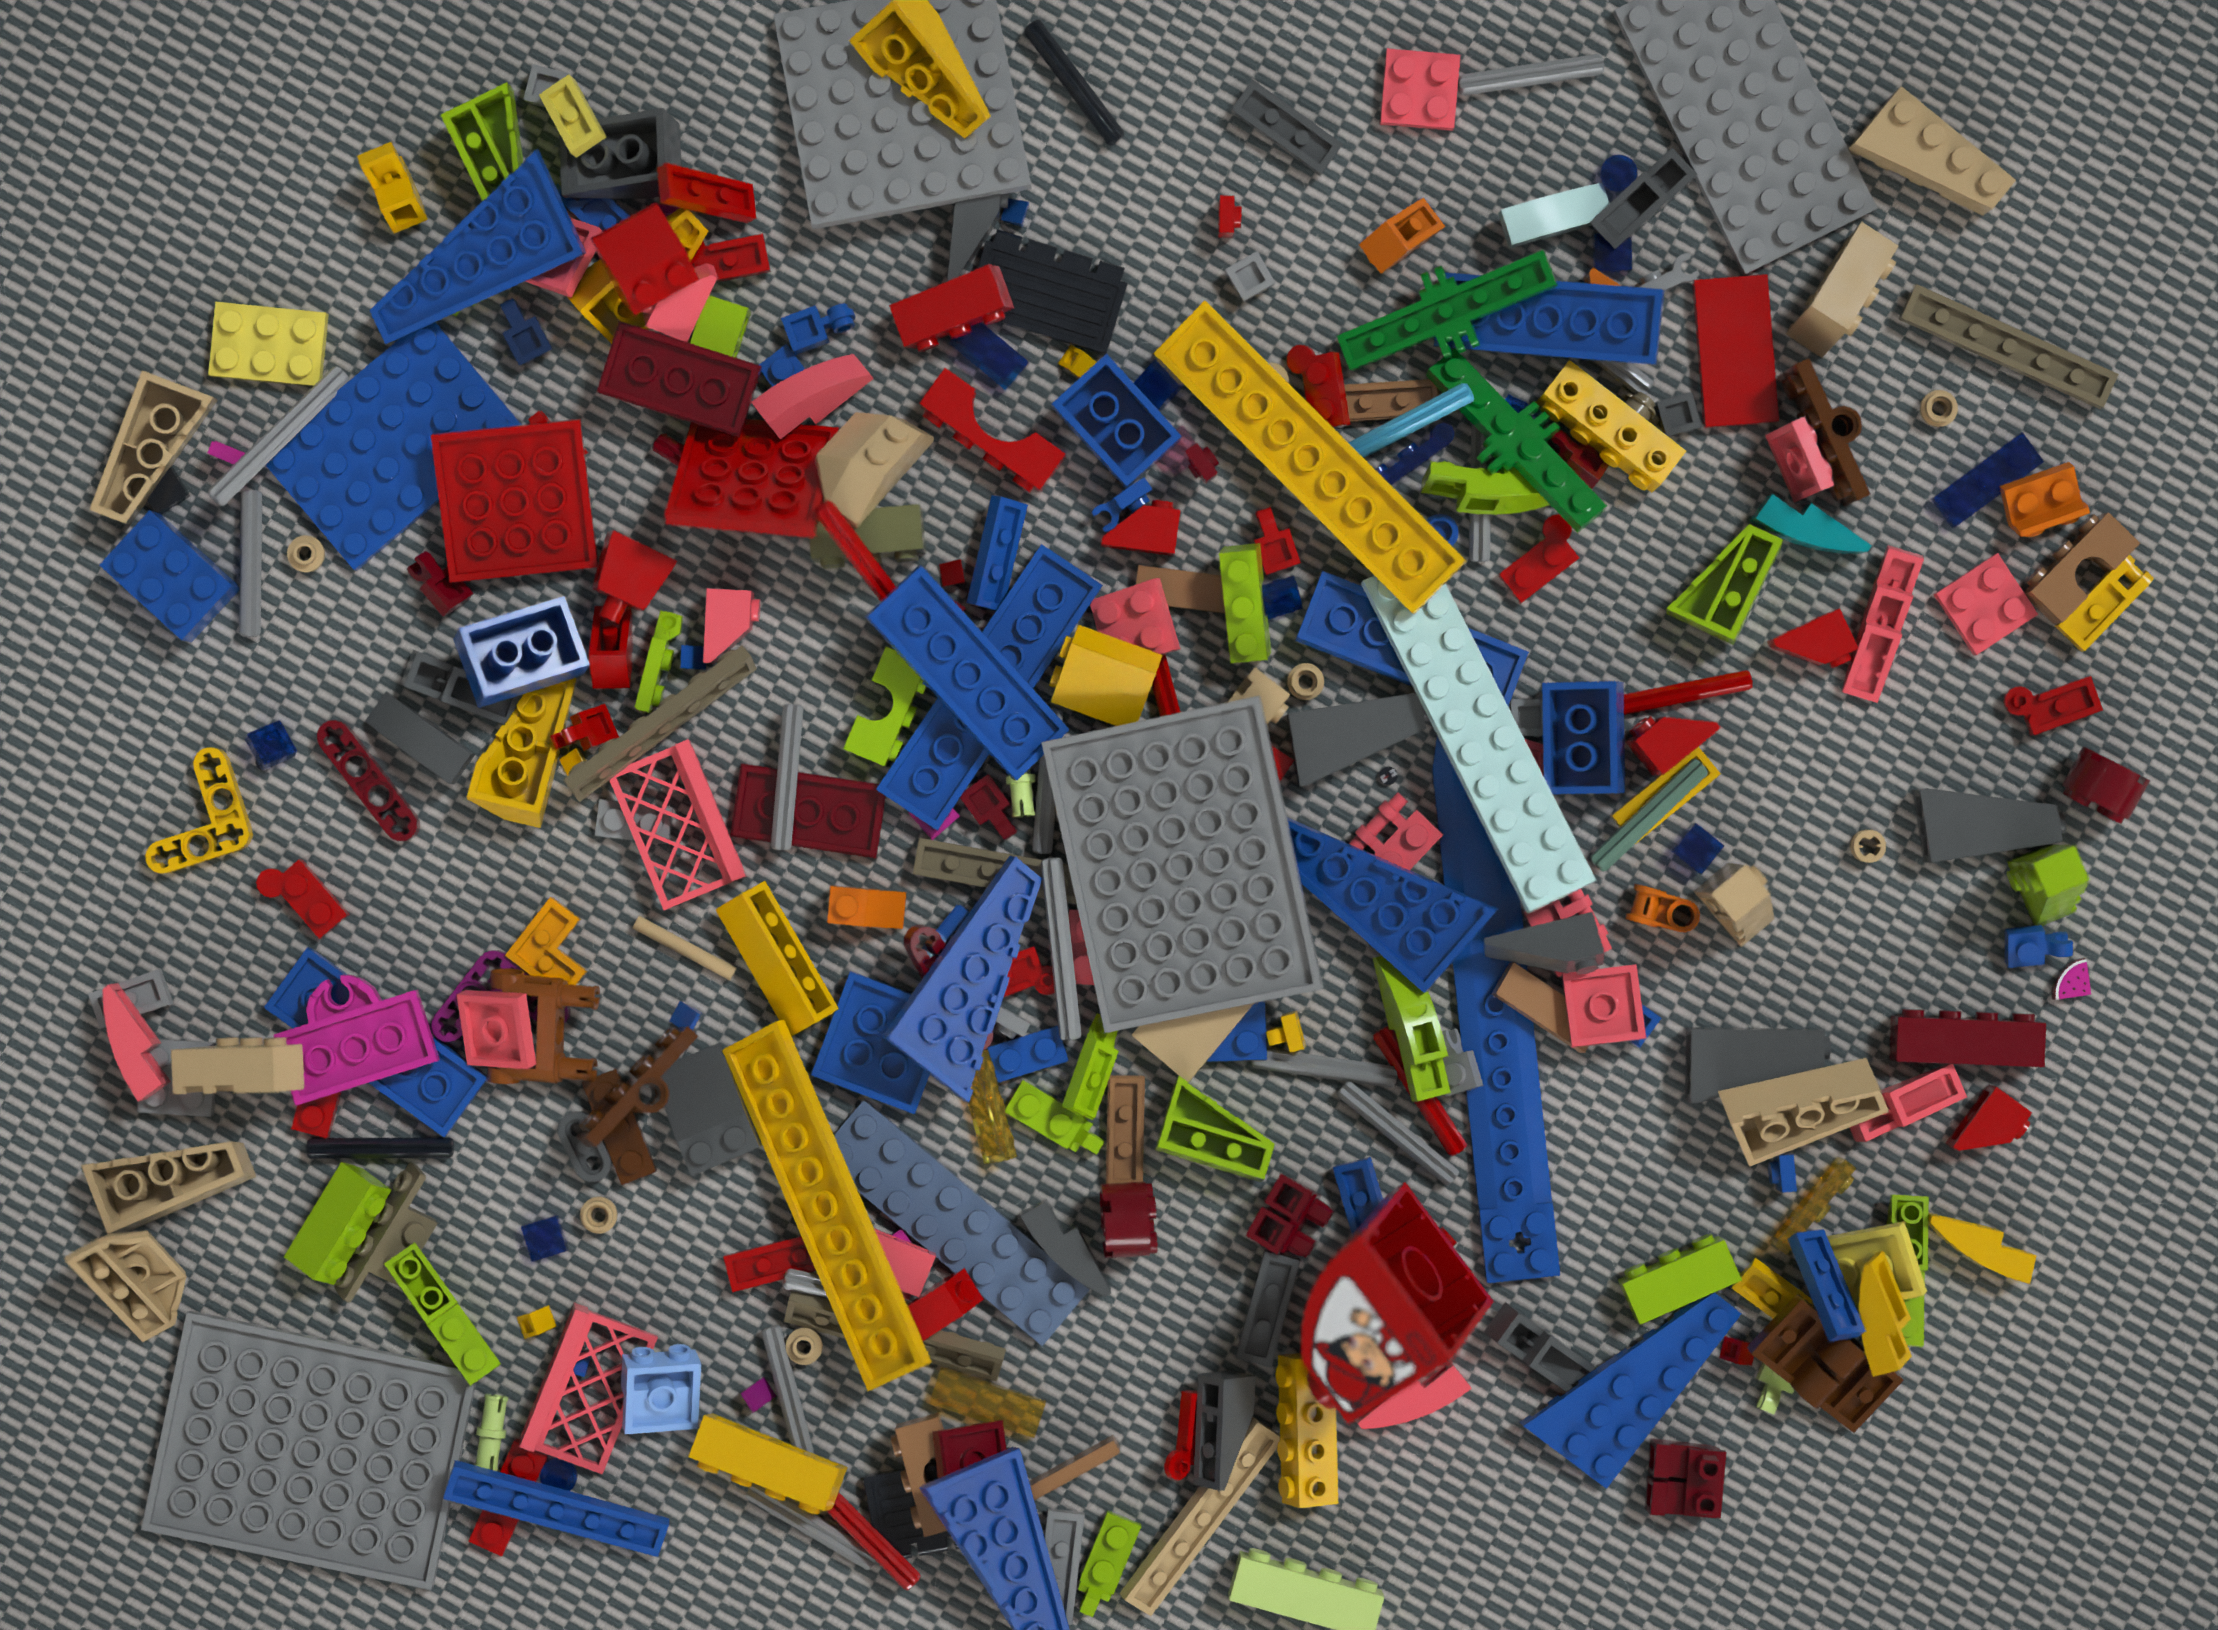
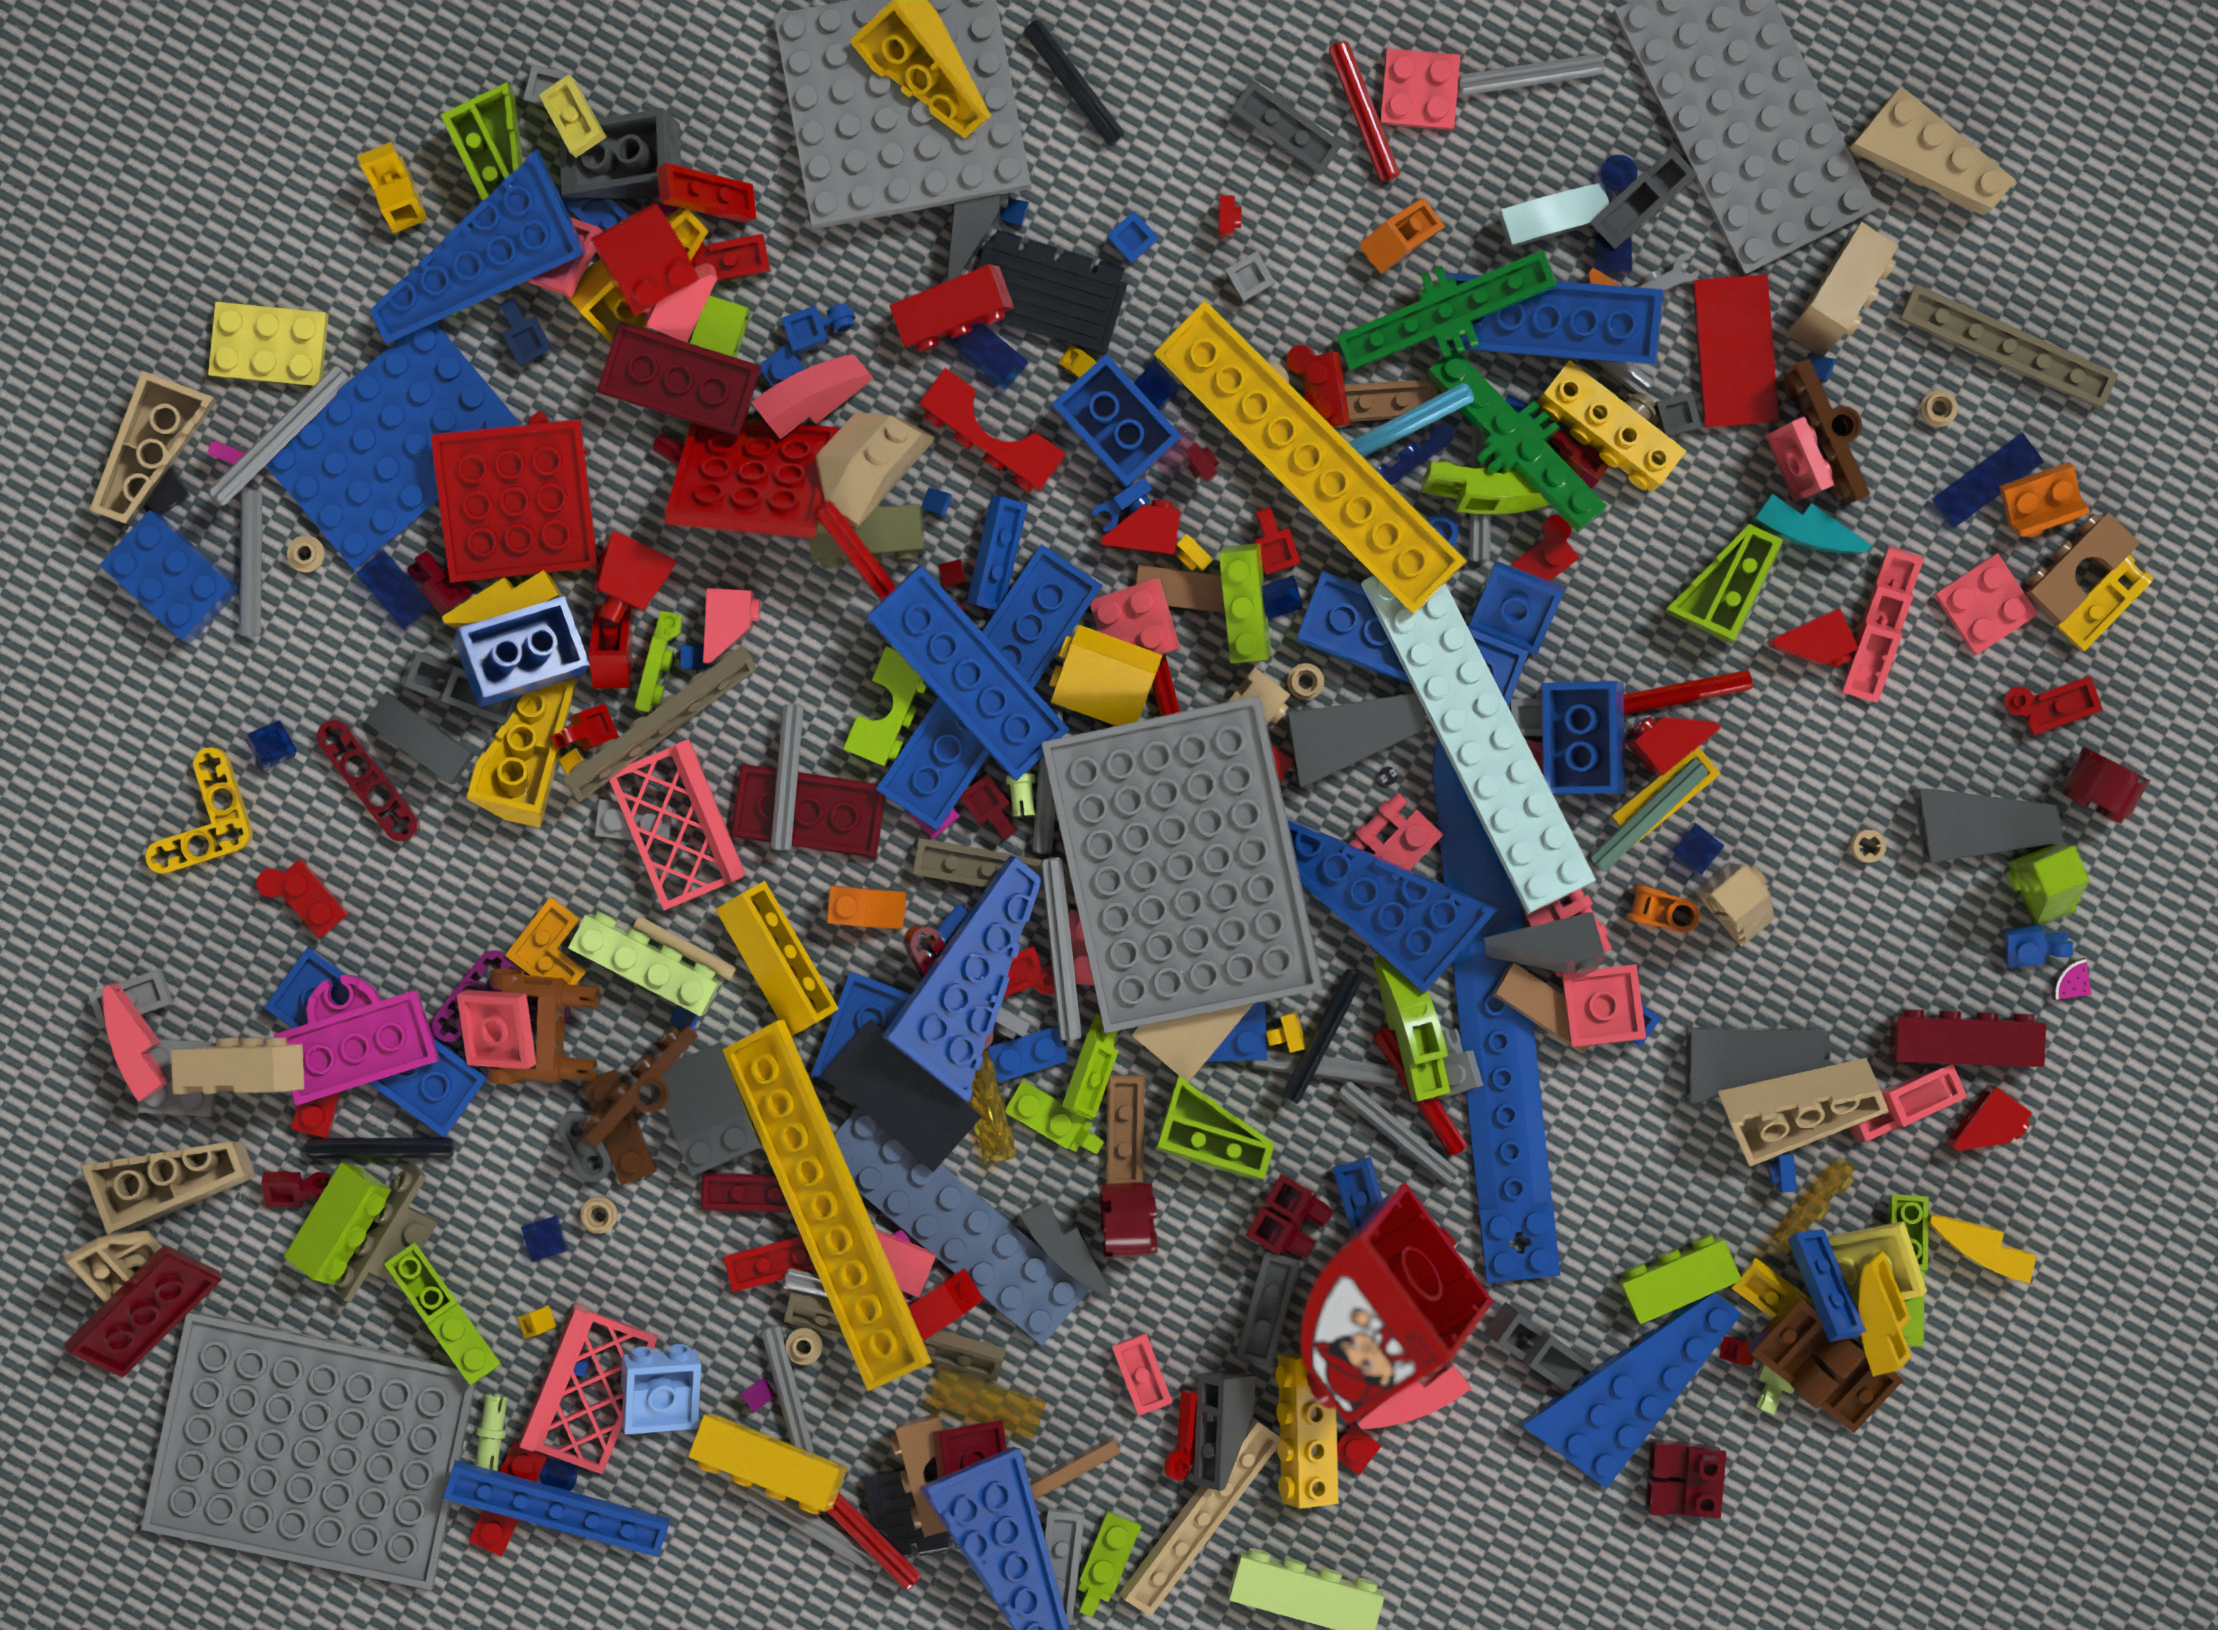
none -> dark red tile [64,1244,223,1378]
none -> dark red plate [261,1171,330,1208]
none -> clear blue plate [355,549,434,630]
none -> yellow slope [442,570,563,628]
none -> yellowish green brick [568,911,722,1016]
none -> dark red tile [701,1172,791,1213]
none -> black tile [822,1018,983,1172]
none -> blue piece [921,487,952,517]
none -> blue plate [1107,211,1159,265]
none -> coral plate [1112,1332,1173,1416]
none -> yellow plate [1176,534,1213,572]
none -> black axle [1282,969,1363,1104]
none -> red axle [1329,41,1399,182]
none -> red plate [1337,1422,1382,1475]
none -> blue plate [1468,561,1565,656]
none -> blue piece [1805,353,1836,384]

